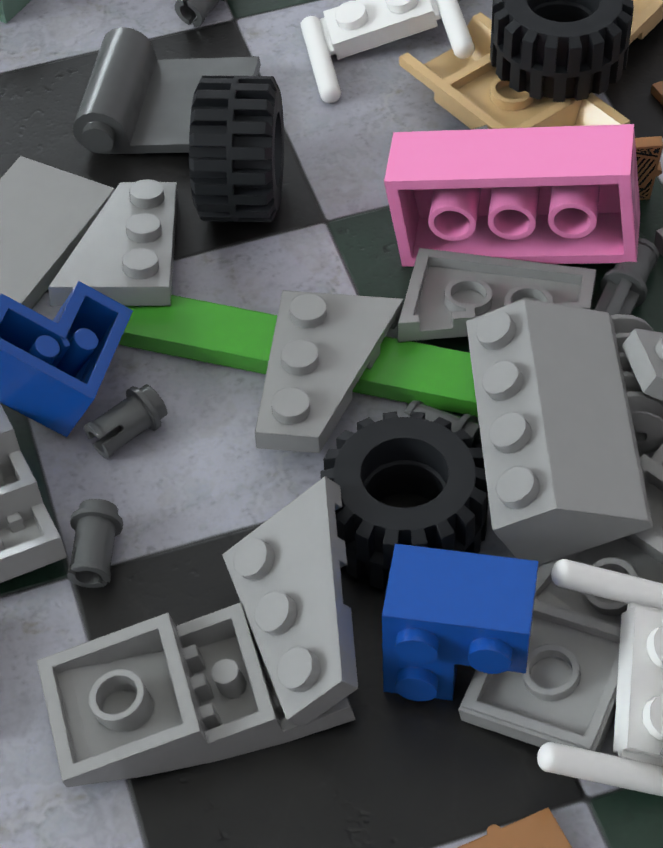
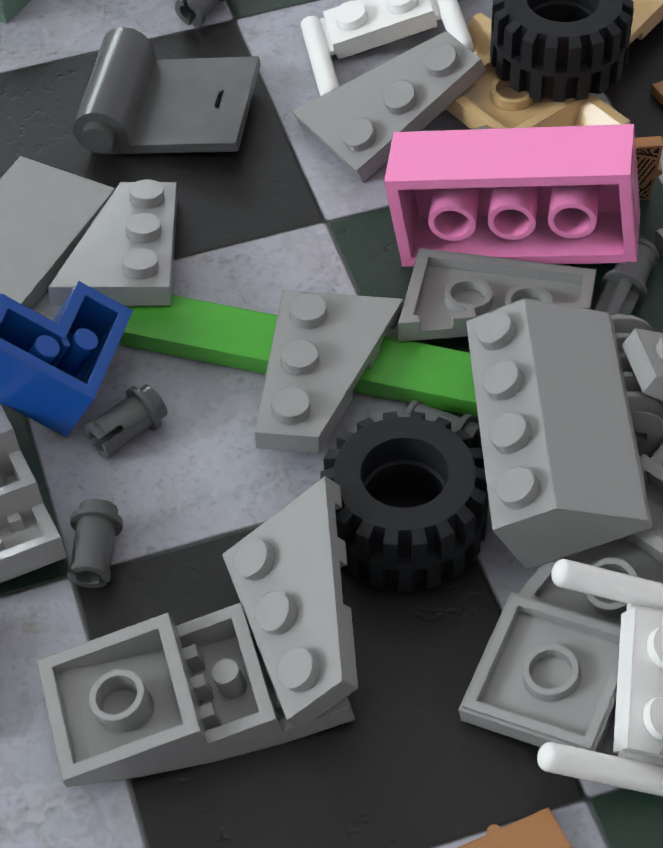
black tyre [189,75,284,222] -> none
blue brick [382,544,539,701] -> none
none -> light grey wing [292,31,487,183]

